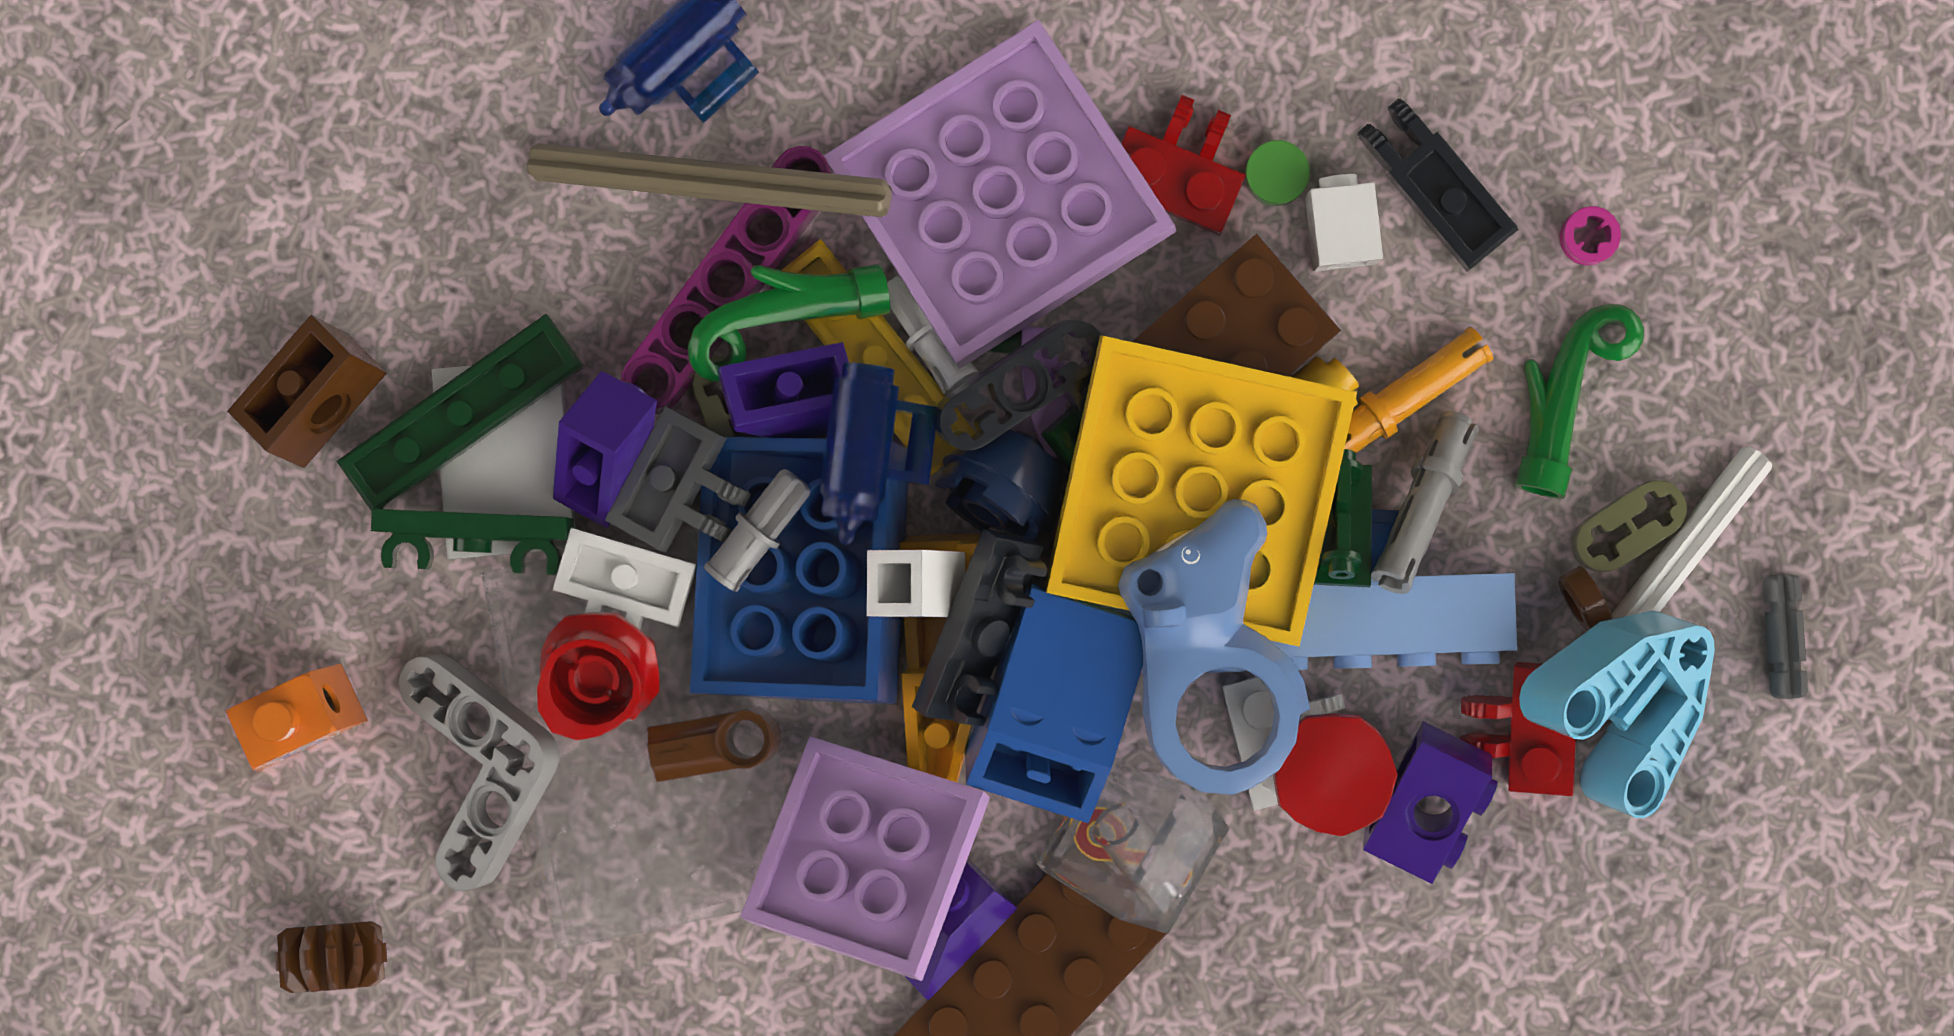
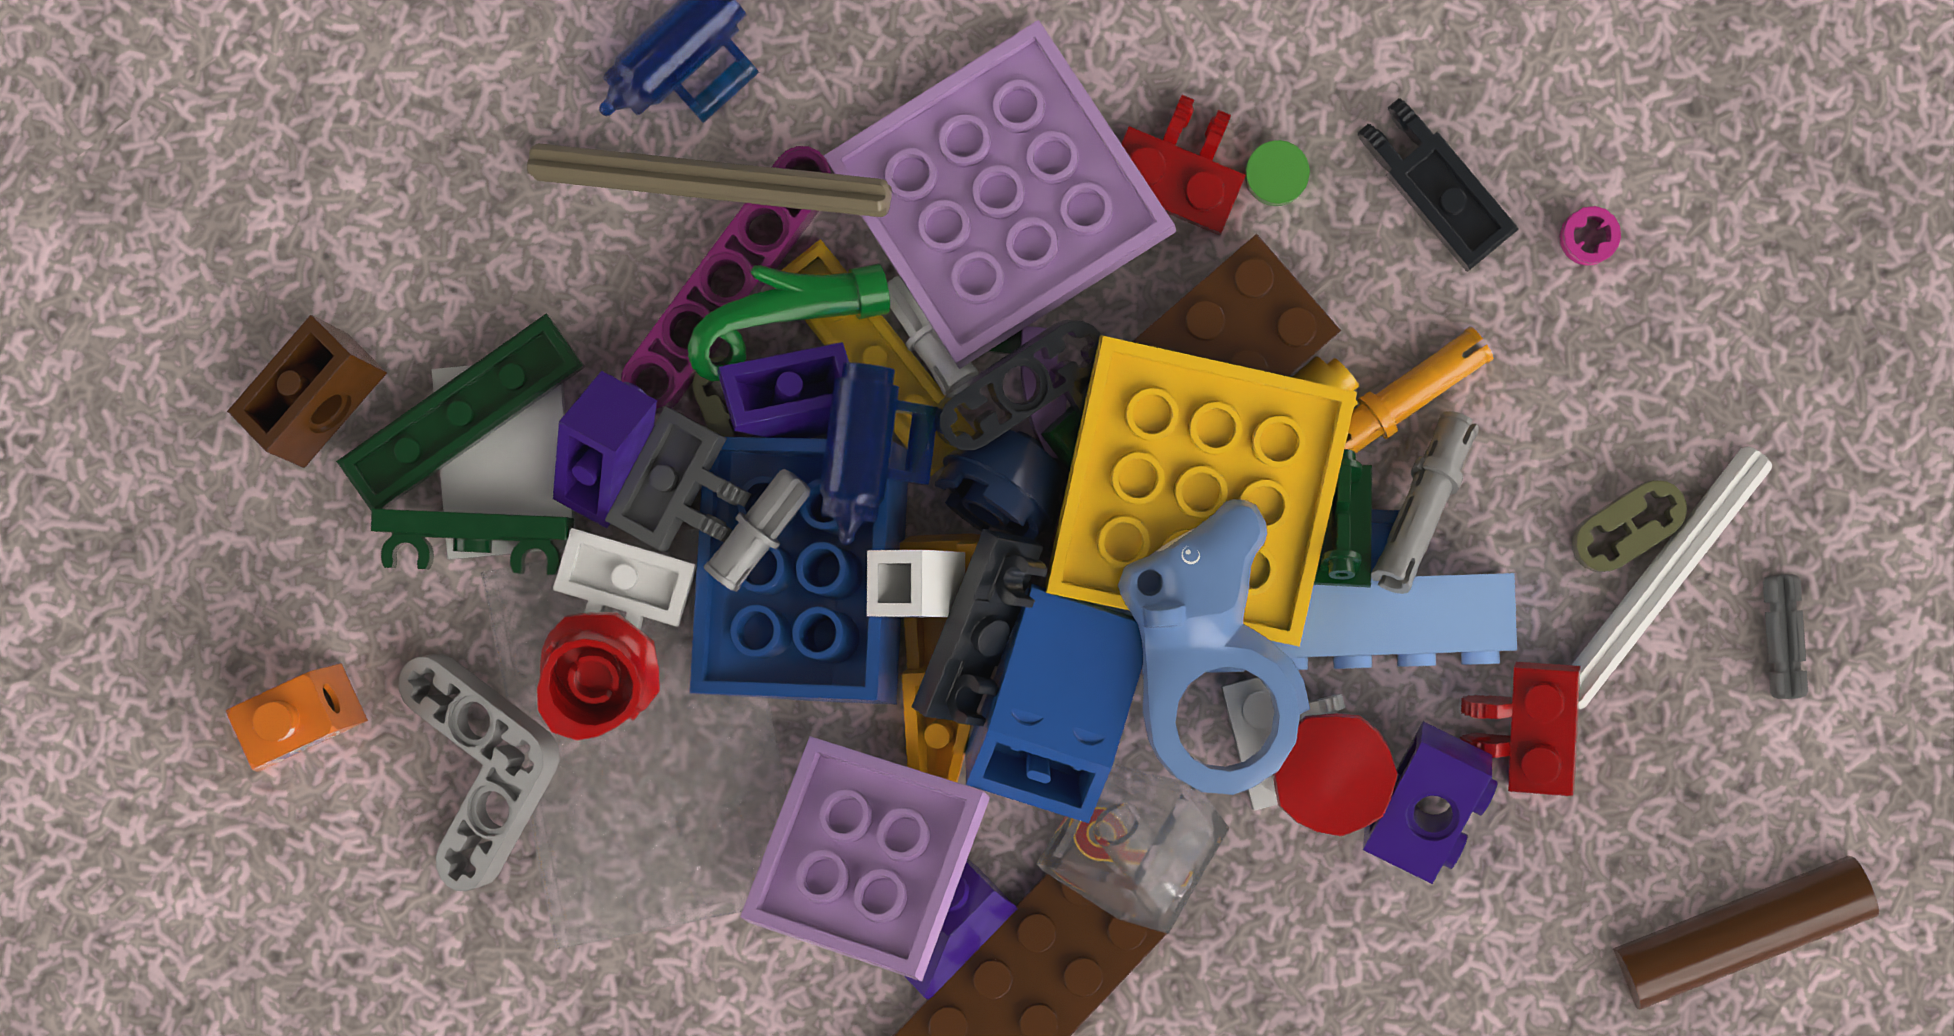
reddish brown gear [275,921,387,993] -> none
reddish brown piece [647,708,781,782] -> none
white brick [1305,174,1383,272] -> none
green plant [1515,303,1644,499] -> none
medium azure connector [1519,611,1715,819] -> none
reddish brown tile [1558,565,1612,631] -> none
none -> reddish brown brick [1613,856,1879,1010]

